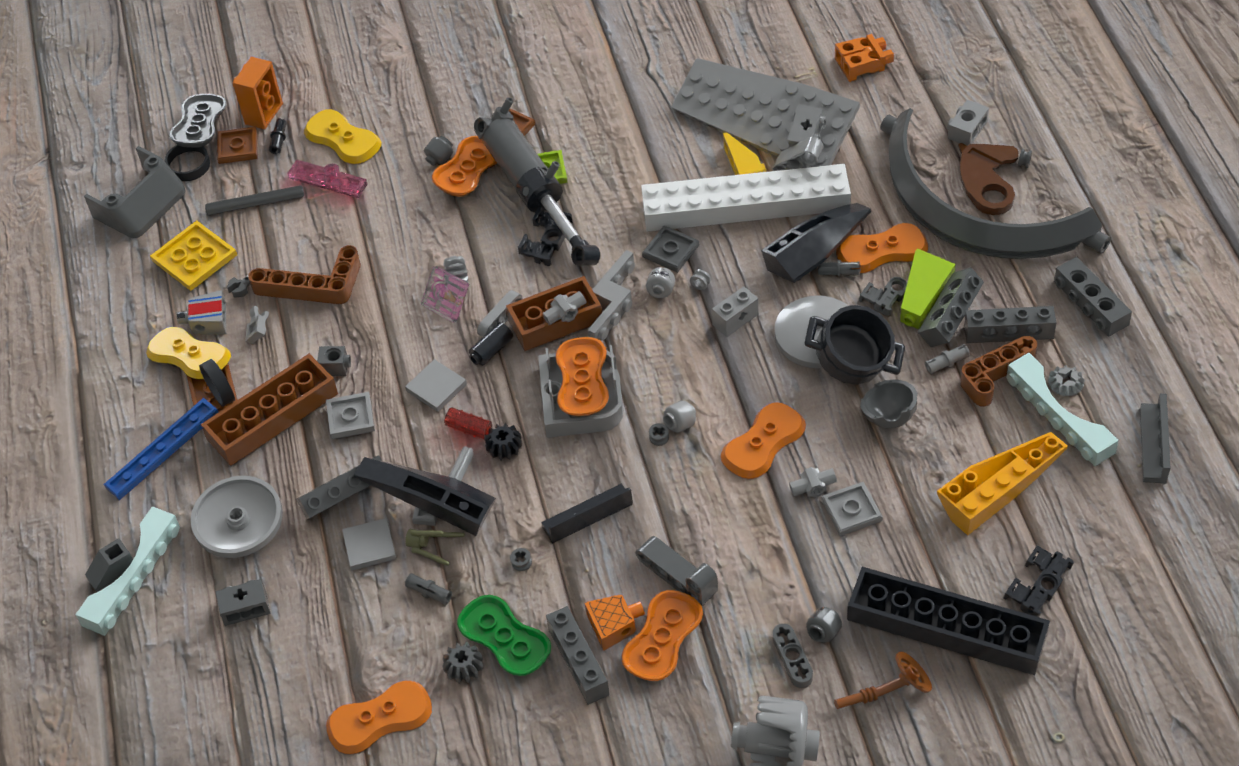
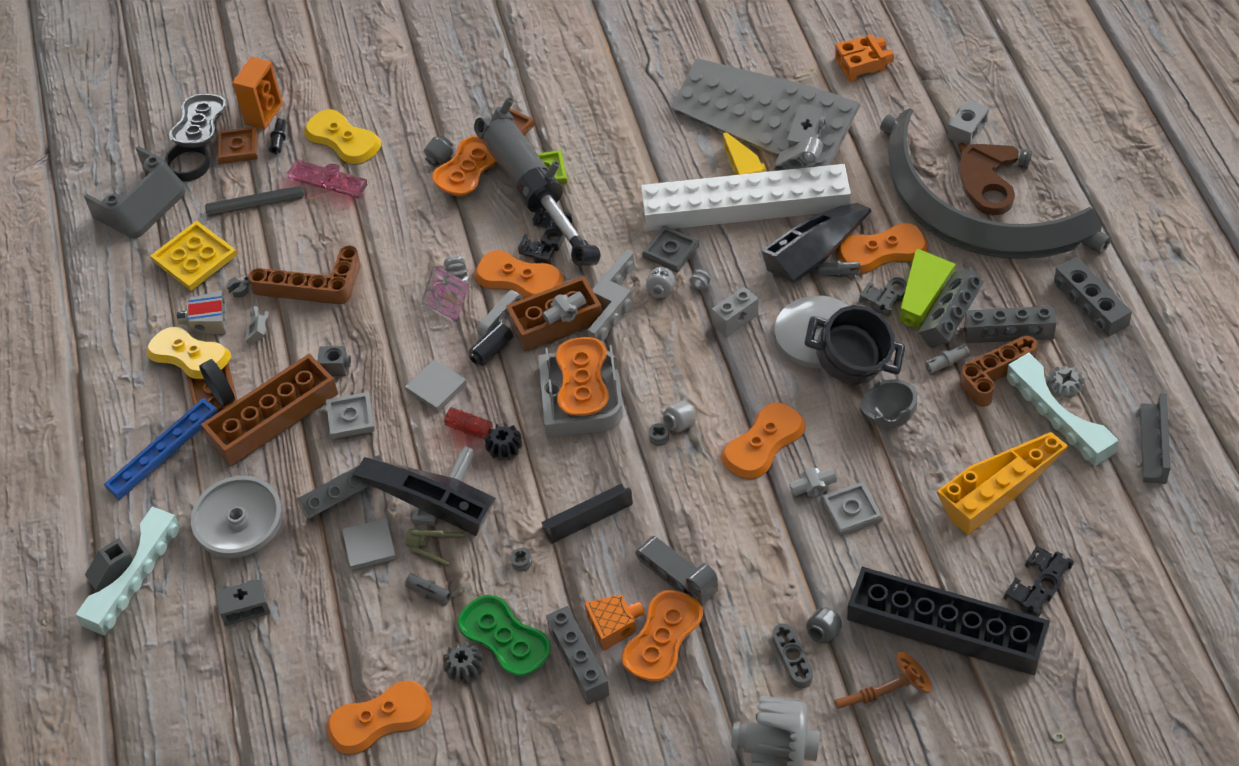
none -> orange plate [474,250,564,298]

